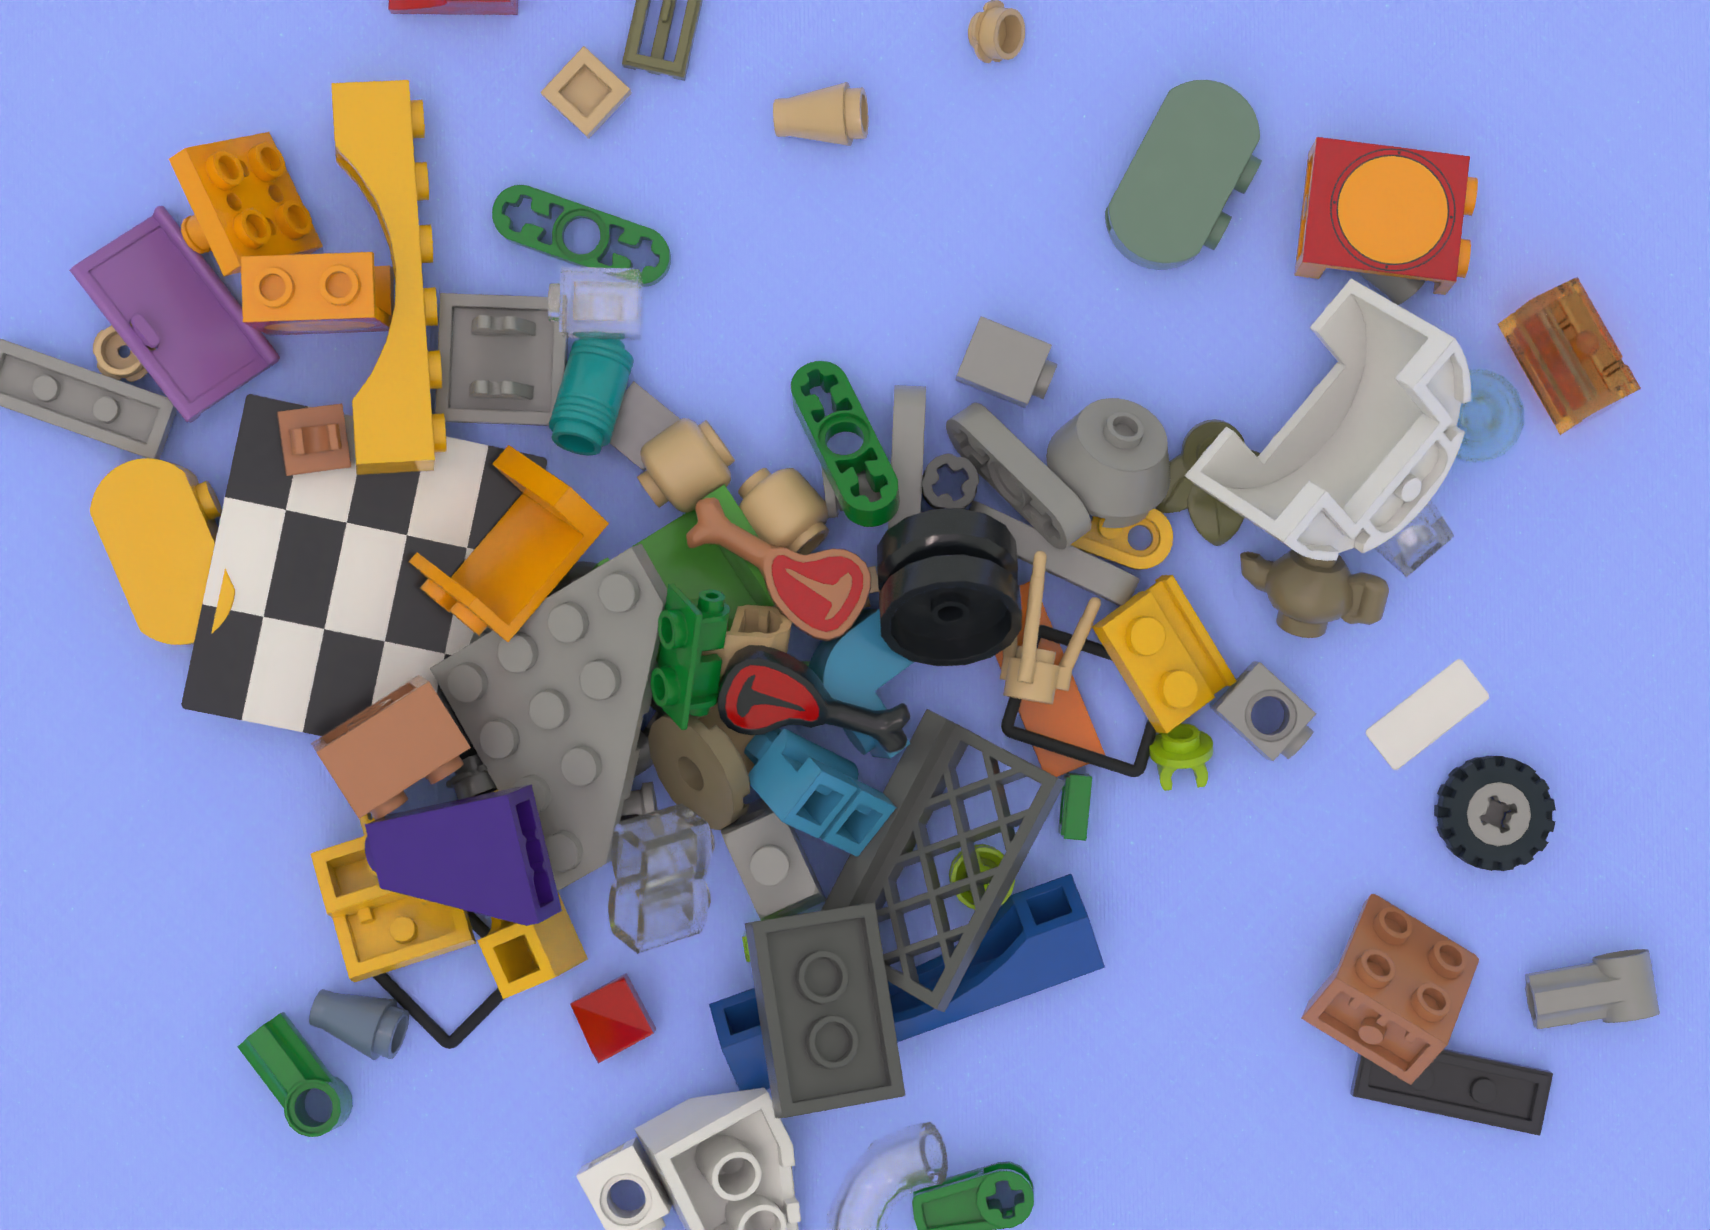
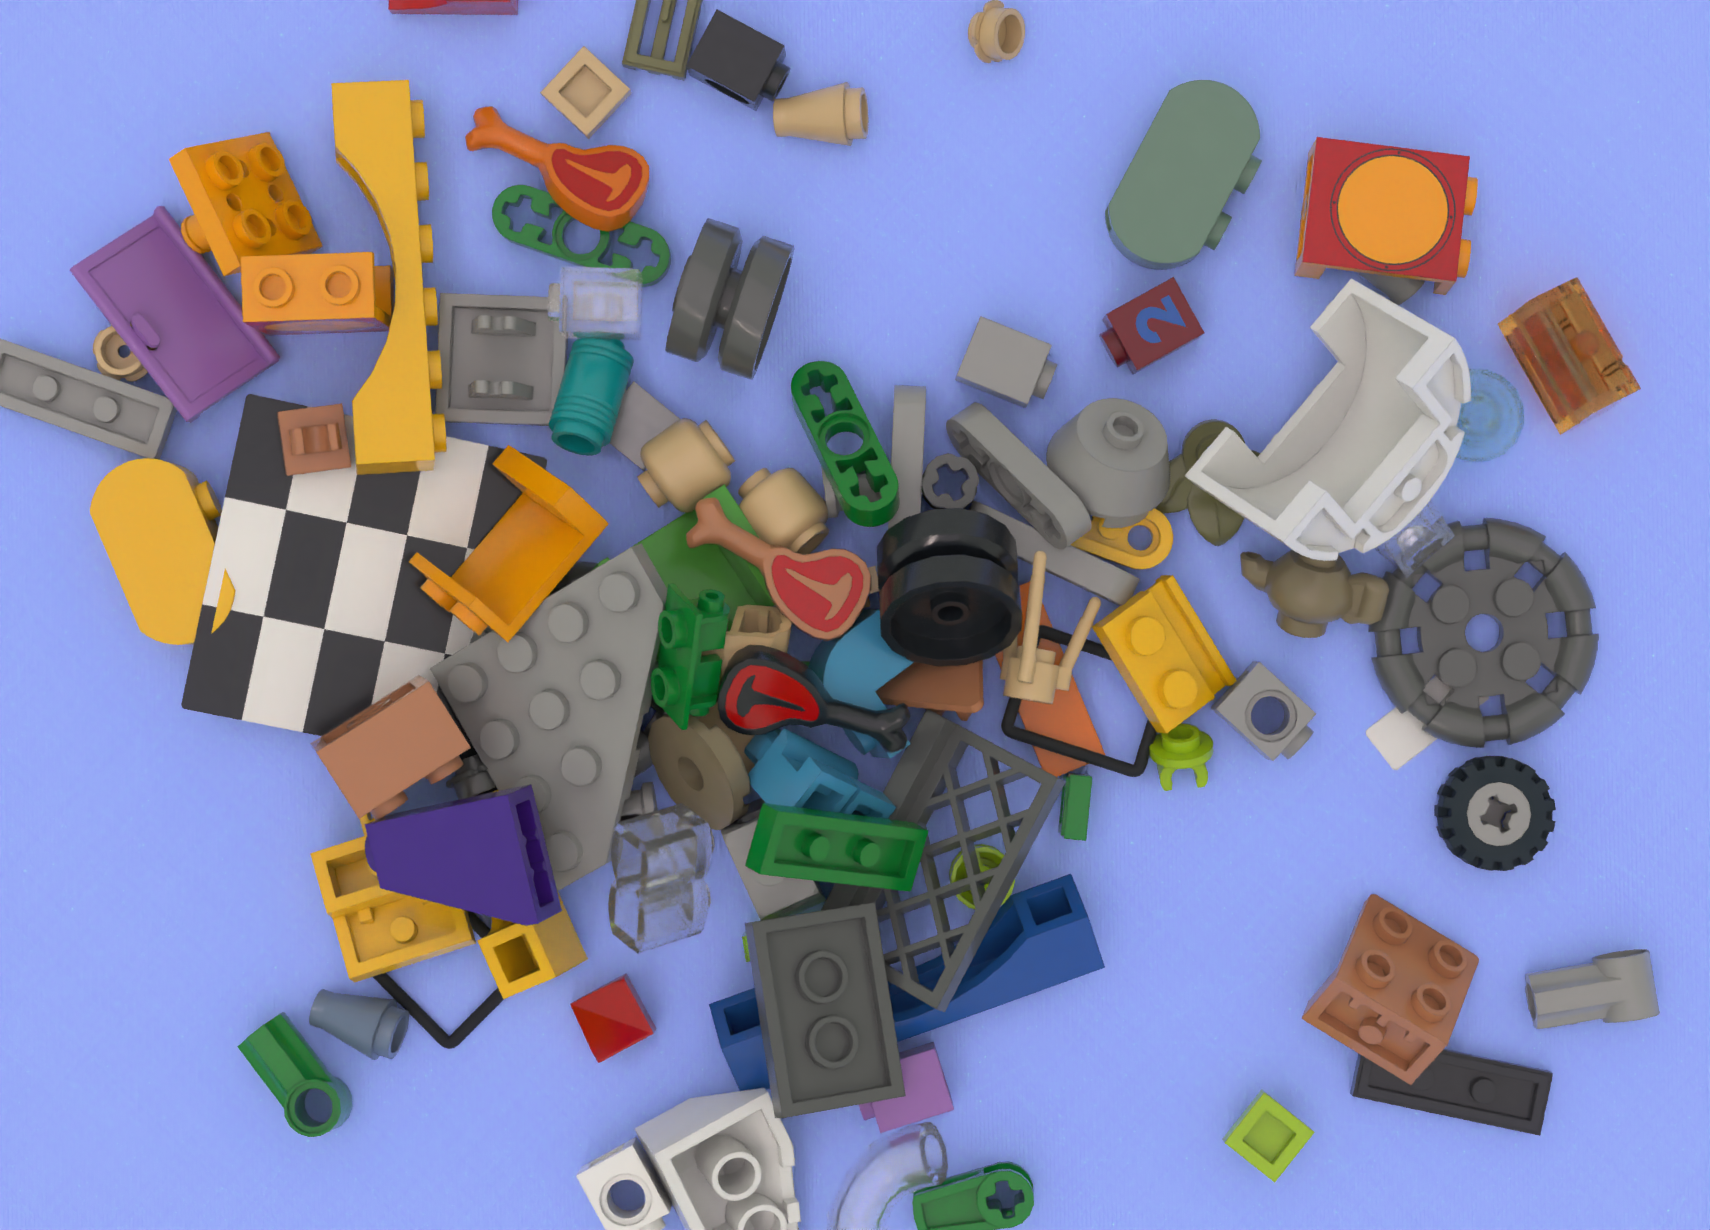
none -> orange piece [465,106,649,232]
none -> dark grey wheel [665,218,795,380]
none -> black brick [686,9,791,111]
none -> green plate [745,803,929,892]
none -> medium lavender brick [859,1042,954,1133]
none -> nougat piece [875,660,984,721]
none -> dark red brick [1099,277,1204,375]
none -> lime tile [1222,1089,1315,1183]
none -> dark grey plate [1368,518,1599,748]

